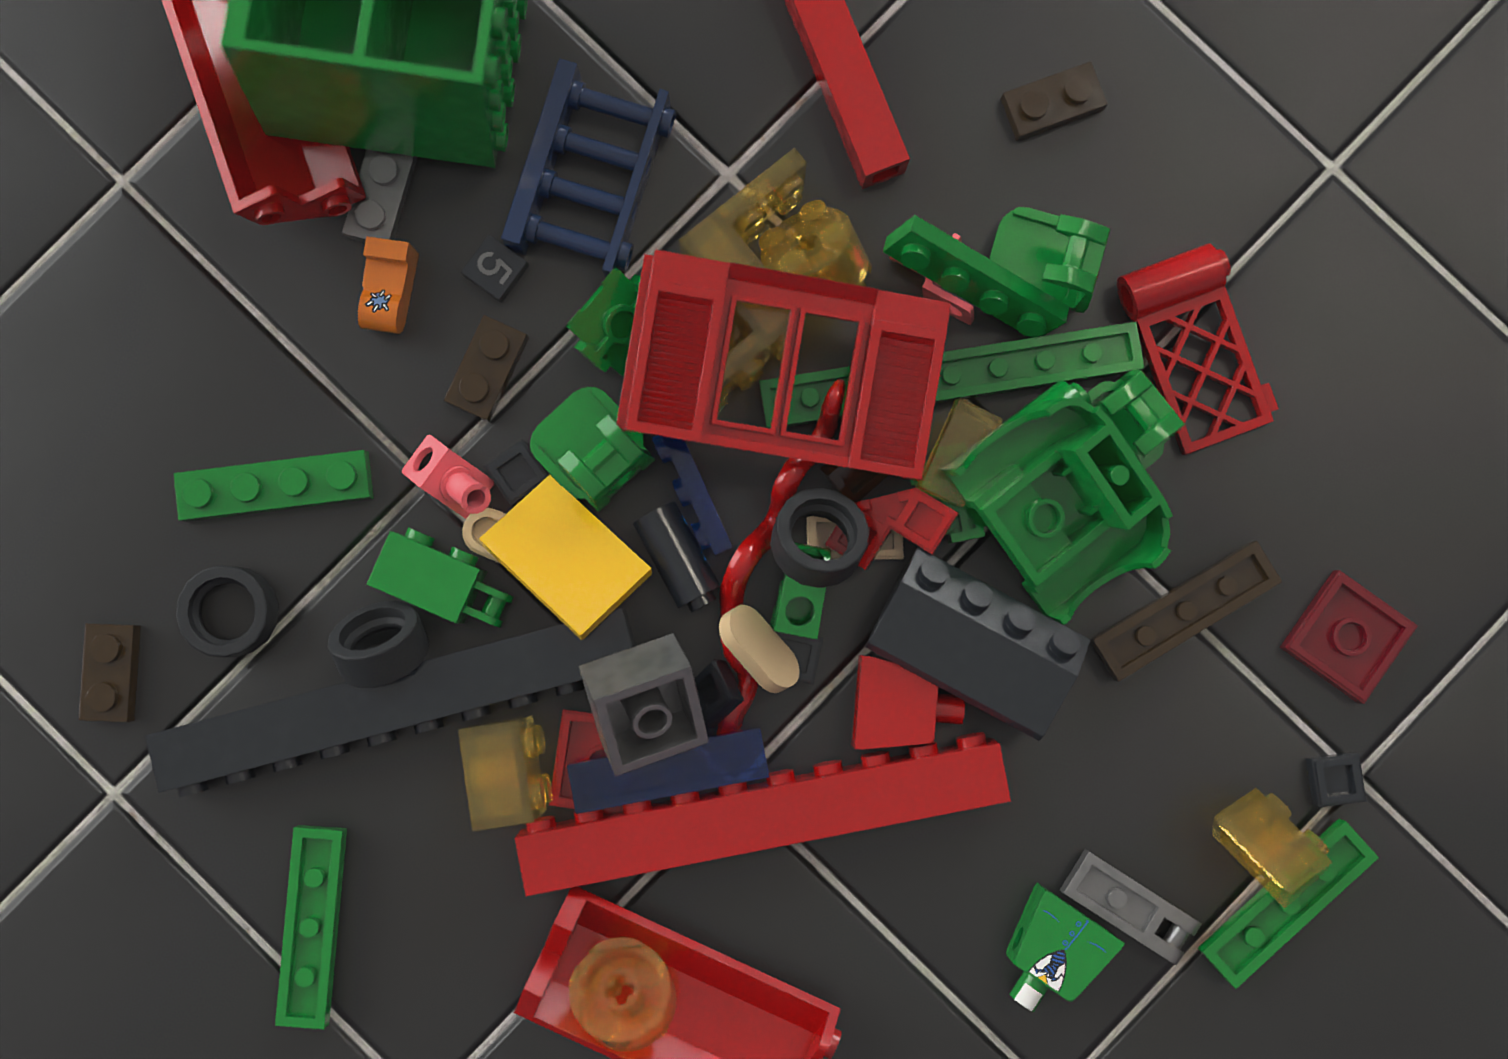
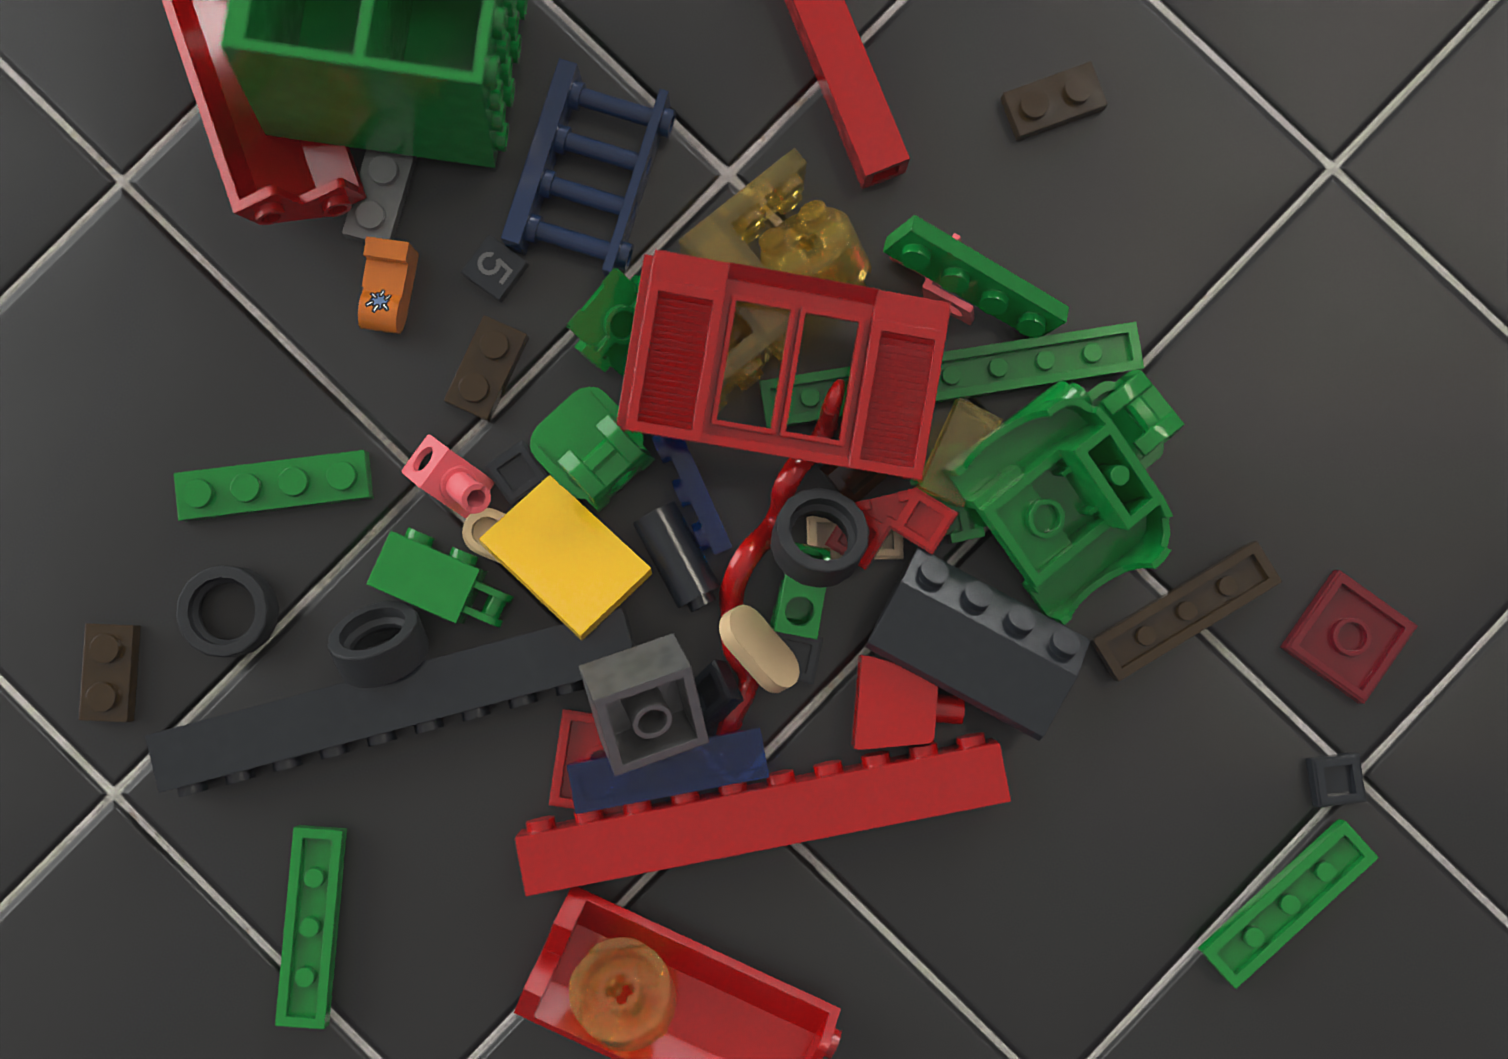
clear yellow brick [458,715,552,831] -> none
green piece [989,207,1111,313] -> none
green torso [1006,882,1125,1012] -> none
flat silver plate [1060,849,1202,965] -> none
red piece [1117,243,1279,455] -> none
clear yellow slope [1212,788,1332,909] -> none

